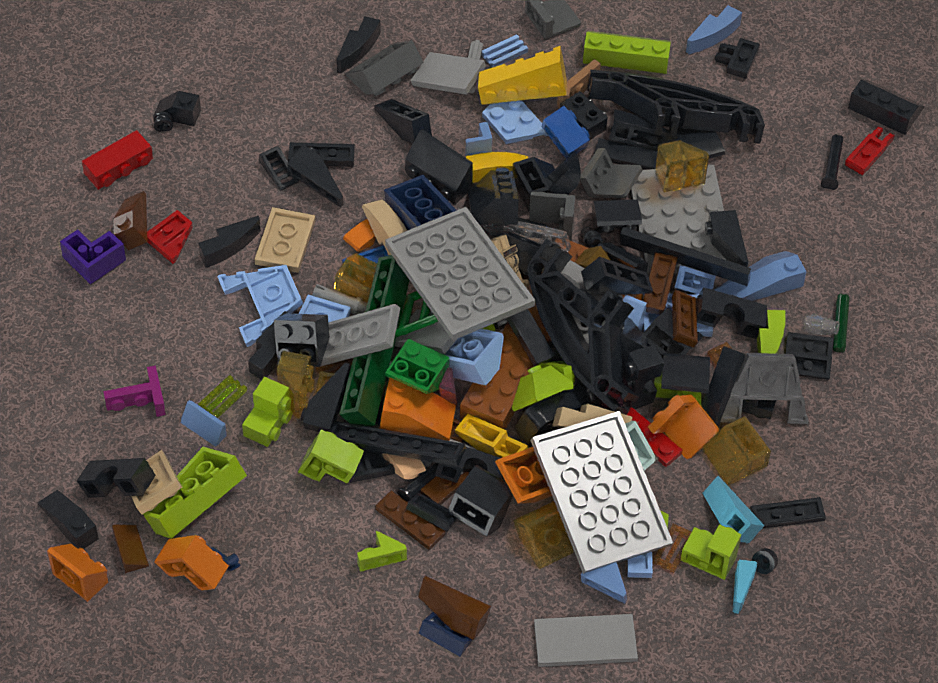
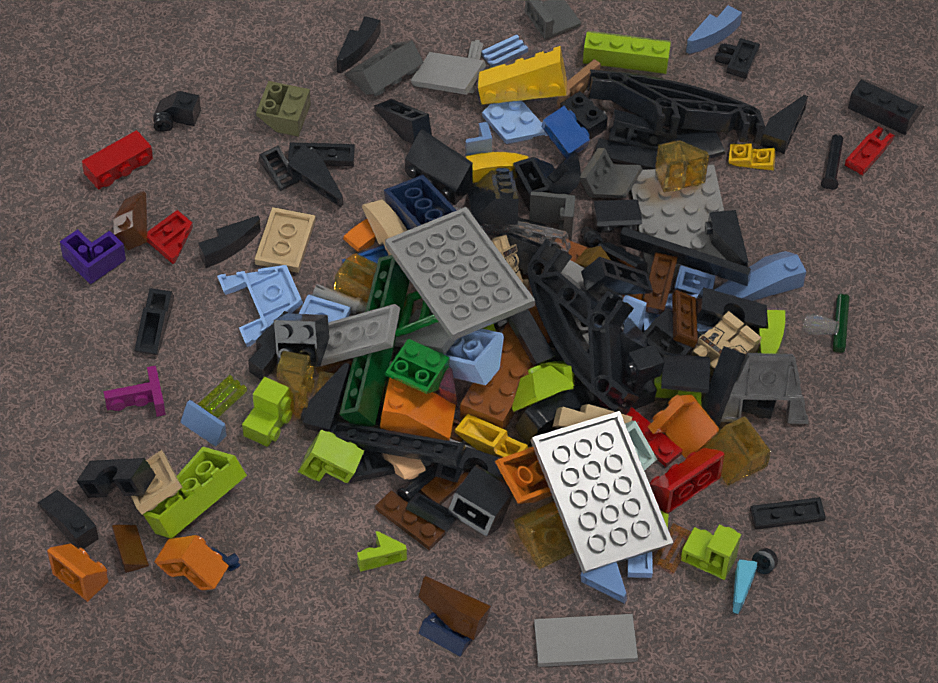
medium azure slope [702,476,764,543] -> none
black slope [785,332,834,380] -> none
none -> black slope [134,288,174,355]
none -> olive slope [256,81,311,137]
none -> red slope [649,448,725,514]
none -> tan hips [692,311,762,376]
none -> yellow slope [729,143,776,170]
none -> black slope [760,95,808,154]

